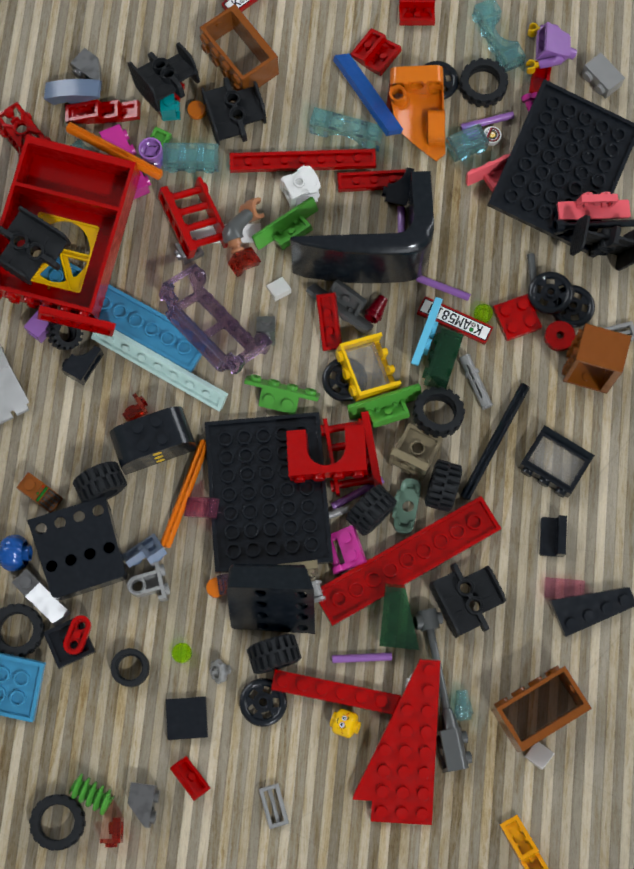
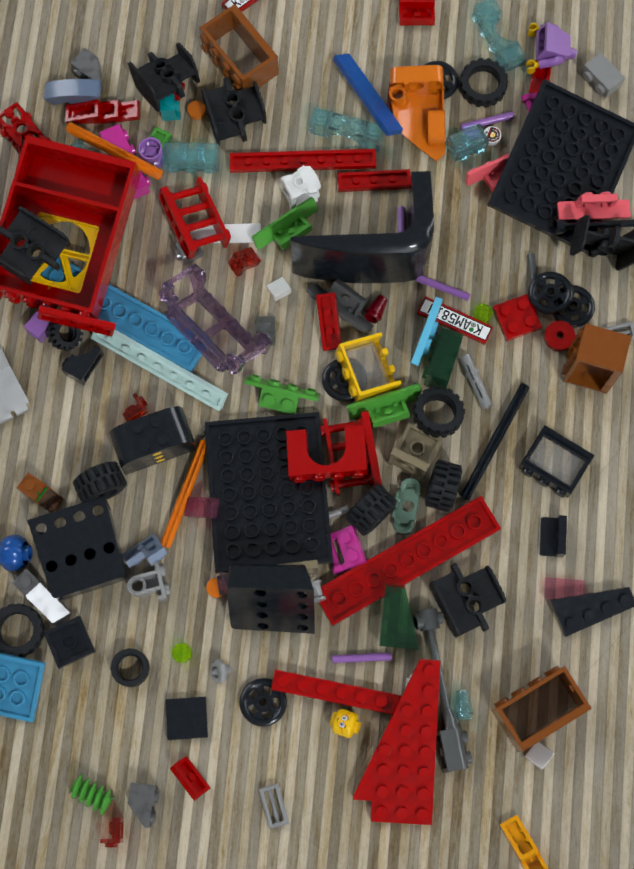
black tyre [29,794,86,851] -> none
red plate [63,615,92,655] -> none
piece [222,197,265,254] -> none
black tyre [247,634,302,674] -> none
medium lavender bar [331,477,385,509] -> none
red slope [350,28,402,76] -> none
black arch [381,167,414,206] -> none

